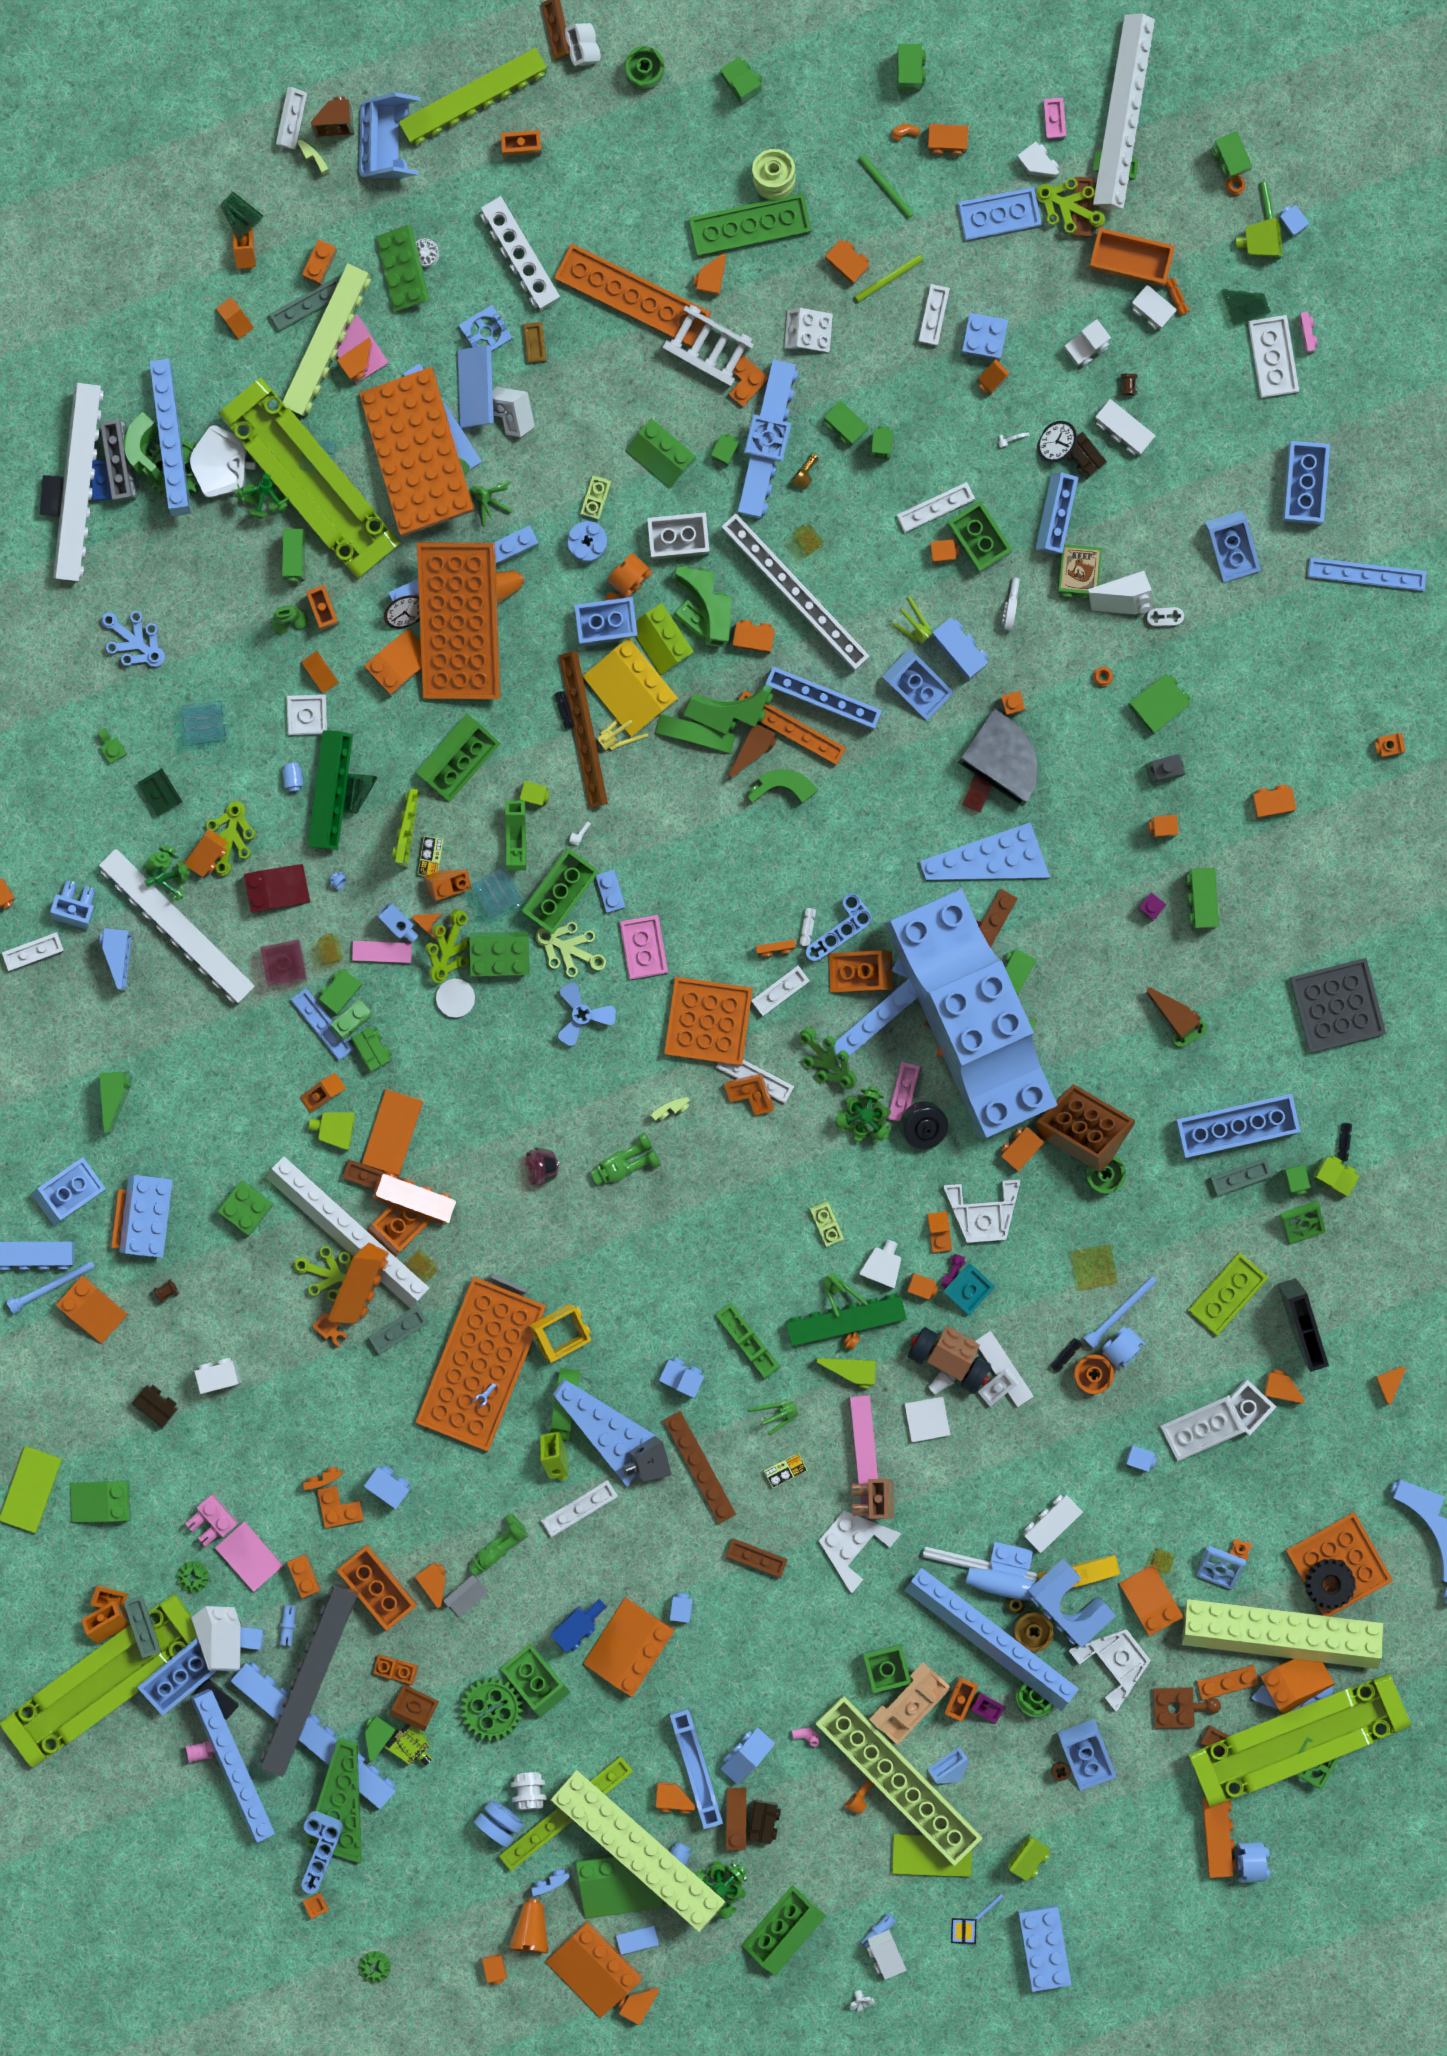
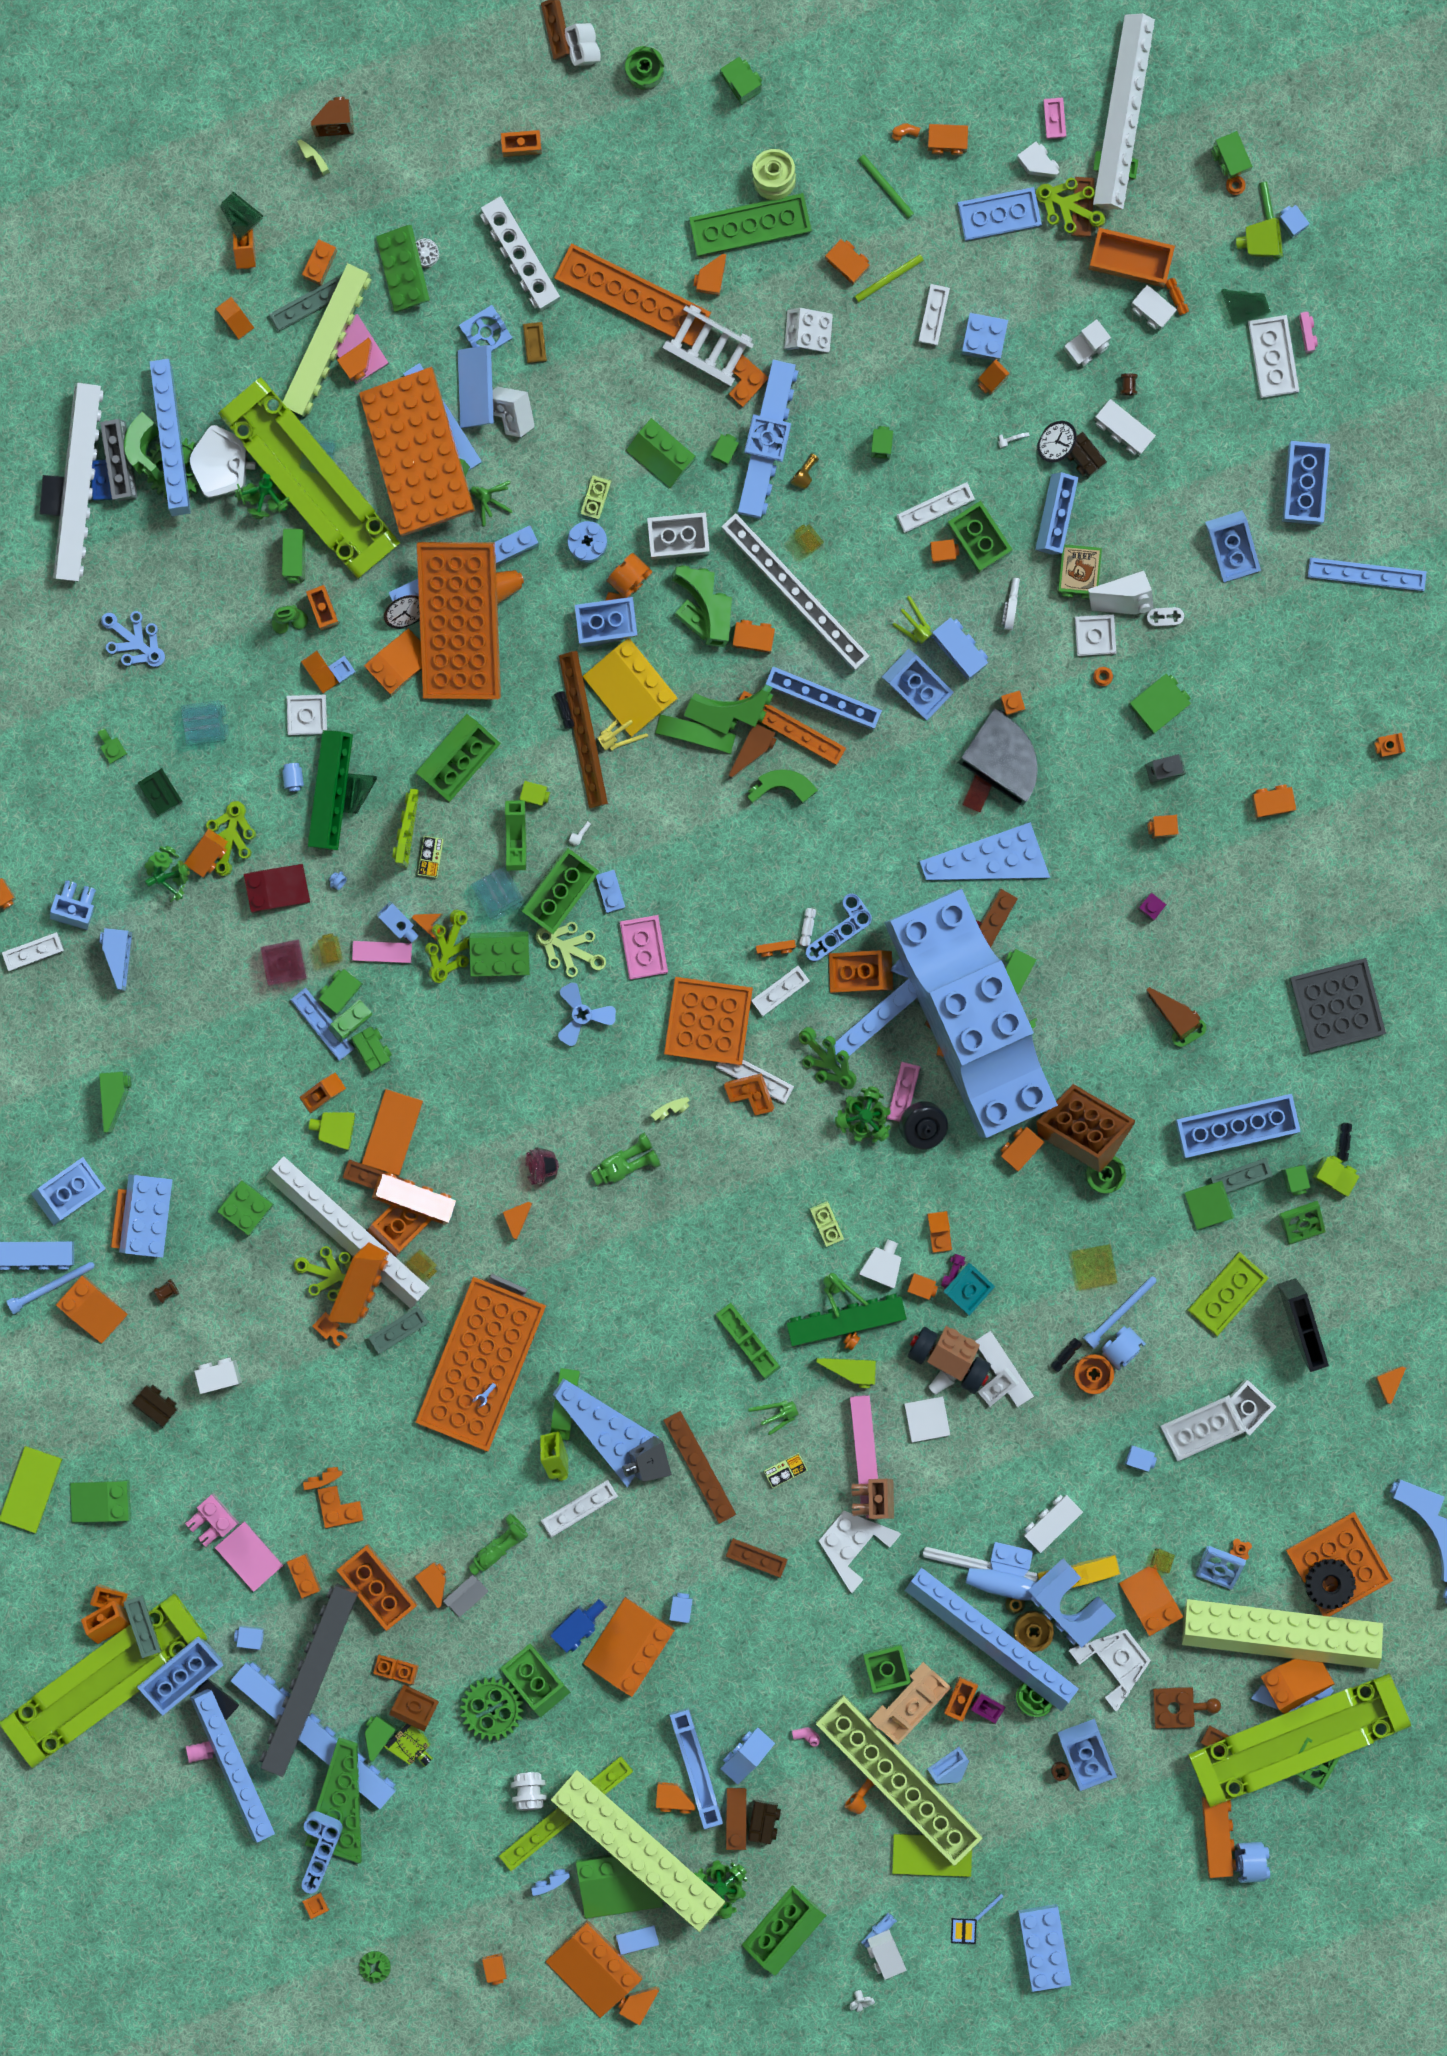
white brick [99,849,256,1004] -> none
bright green gear [177,1561,209,1593] -> none
white slope [191,1606,241,1671] -> none
white plate [276,87,307,150] -> none
light blue pin [280,1605,297,1646] -> none
light blue windscreen [359,92,421,179] -> none
light blue brick [364,1465,411,1509] -> none
lime brick [399,47,548,146] -> none
orange slope [424,870,472,901] -> none
white tile [436,978,475,1018] -> none
light blue wheel [474,1799,525,1848] -> none
orange cone [509,1899,548,1954] -> none
yellow window [529,1303,591,1363] -> none
lime slope [636,603,694,675] -> none
light blue brick [659,1357,705,1398] -> none
light blue brick [670,1842,691,1866] -> none
bright green brick [824,400,869,446] -> none
bright green brick [897,44,926,91] -> none
white wing [944,1179,1020,1243] -> none
lime slope [1007,1834,1050,1881] -> none
bright green brick [1185,867,1219,930] -> none
orange plate [1197,1665,1259,1700] -> none
orange slope [1264,1369,1305,1403] -> none
none -> light blue plate [329,656,356,683]
none -> orange slope [503,1202,532,1239]
none -> white tile [1075,614,1116,656]
none -> bright green tile [1184,1181,1234,1230]

